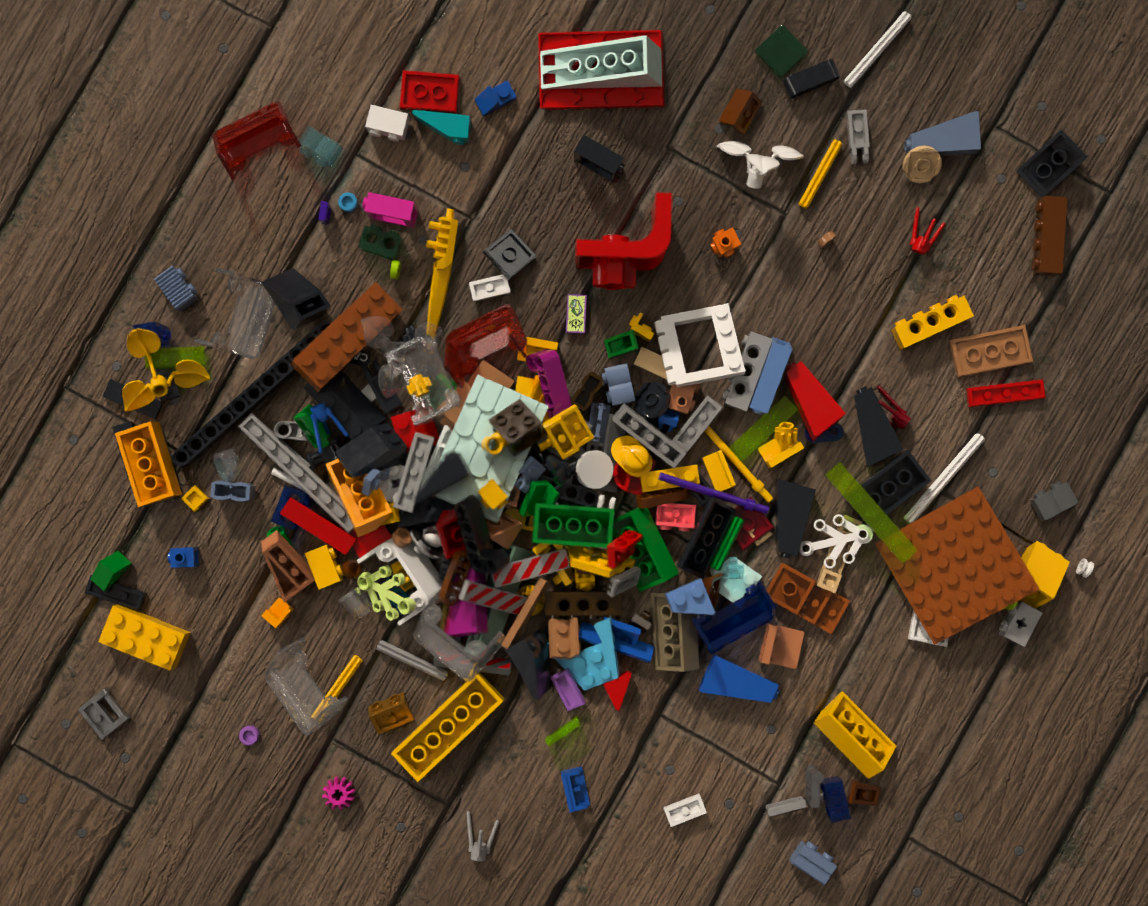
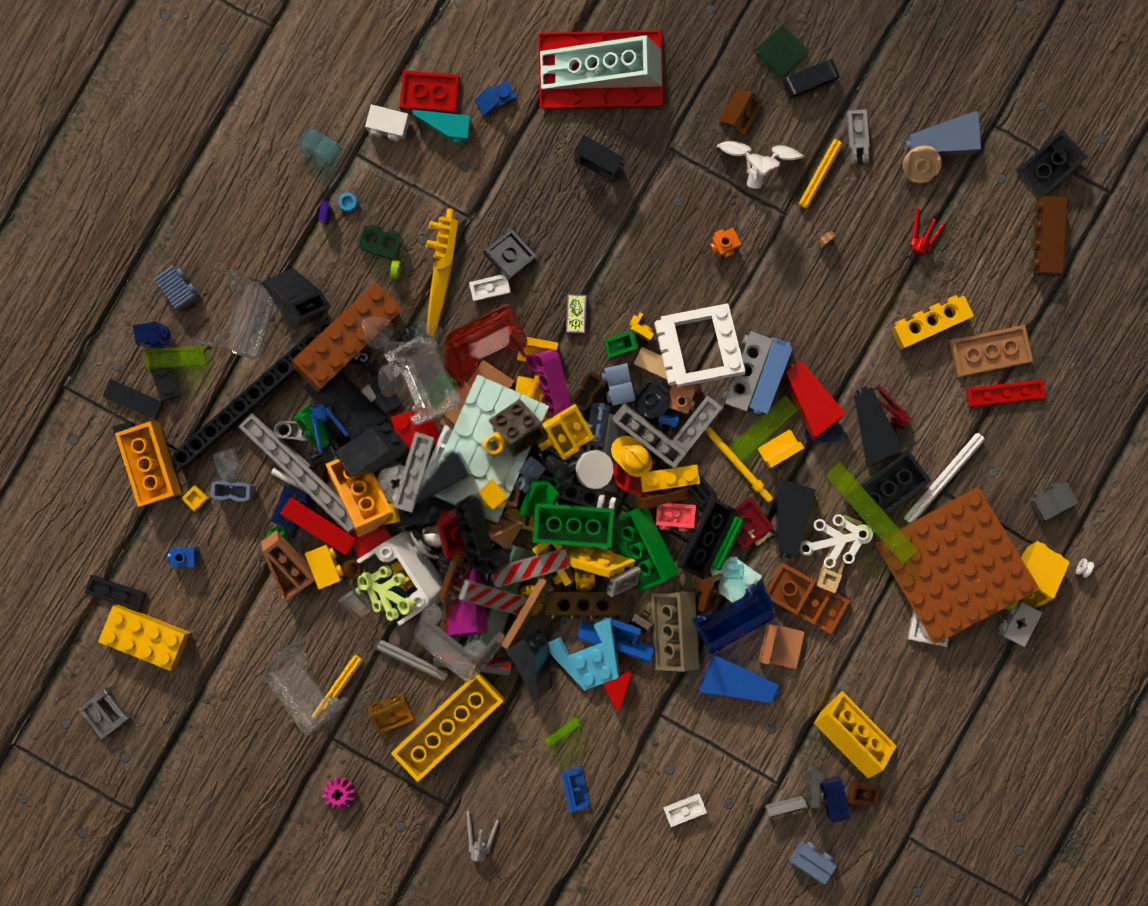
green slope [90,551,133,592] -> none
yellow plant [122,329,210,411] -> none
clear red windscreen [212,101,301,180] -> none
medium lavender tile [239,725,260,746] -> none
light orange panel [261,598,294,628] -> none
sand blue plate [362,468,390,496] -> none
dark pink window [363,192,418,228] -> none
medium nougat tile [392,528,412,548] -> none
yellow gear [406,374,432,398] -> none
medium nougat bracket [548,617,581,660] -> none
medium lavender tile [550,668,586,711] -> none
red piece [576,193,672,290] -> none
red bracket [607,530,643,568] -> none
dark purple bar [658,472,769,514] -> none
medium blue wing [665,579,715,615] -> none
yellow panel [702,450,736,491] -> none
yellow gear [774,422,798,446] -> none
white axle [844,12,911,88] -> none

